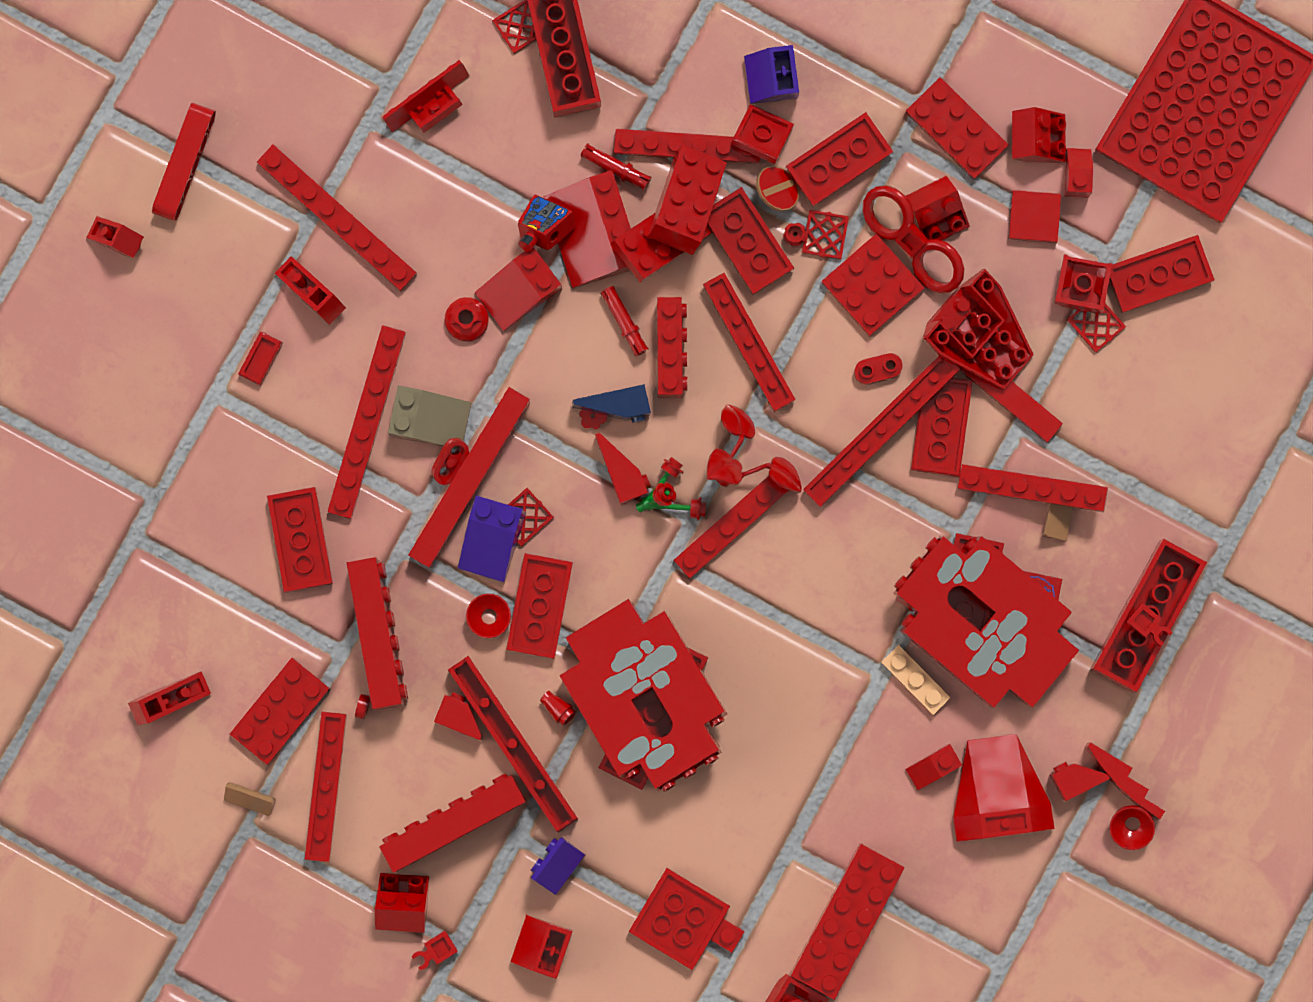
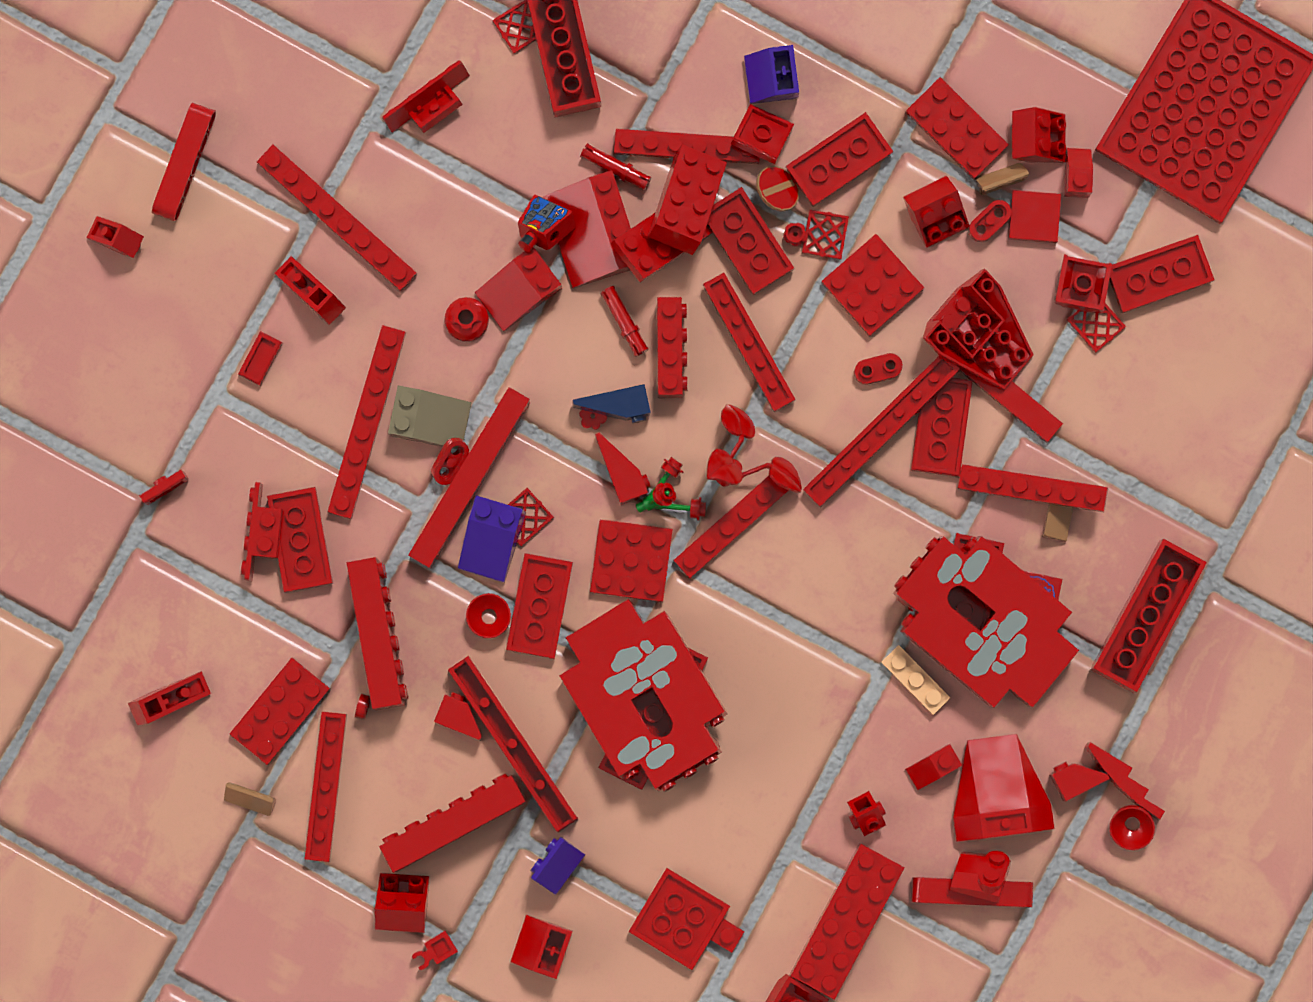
red cone [540,690,576,726] -> none
red bar [862,185,965,293] -> none
red plate [1126,603,1172,646] -> none
none -> red plate [139,470,188,505]
none -> red bracket [241,482,283,581]
none -> red plate [590,519,673,602]
none -> red brick [847,791,886,837]
none -> red beam [911,877,1033,907]
none -> red slope [950,851,1011,903]
none -> red plate [969,200,1011,242]
none -> medium nougat slope [976,163,1029,195]

